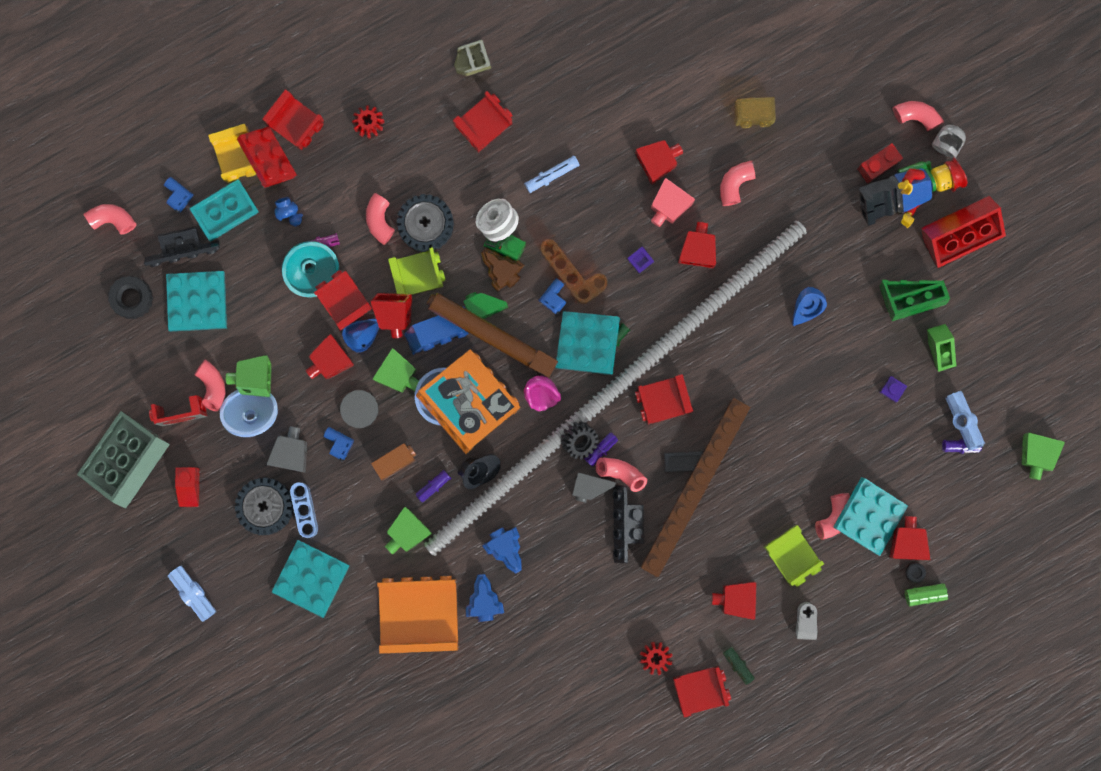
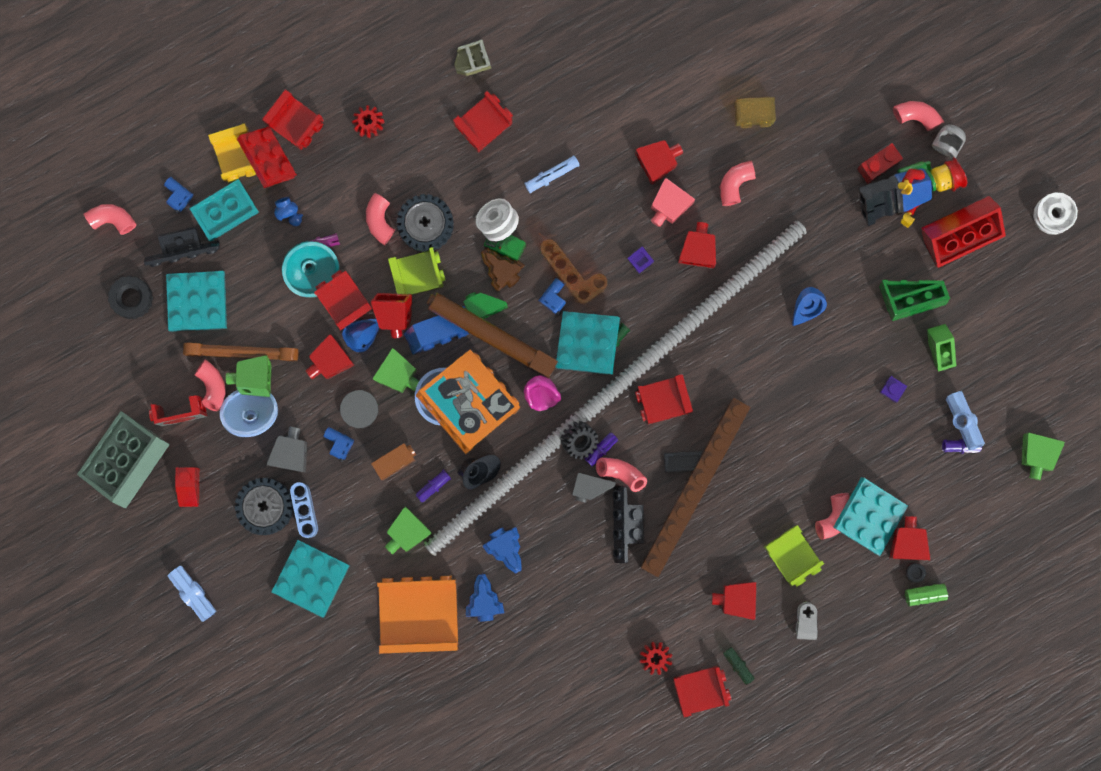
none -> dark orange piece [183,343,299,361]
none -> white wheel [1033,192,1078,235]

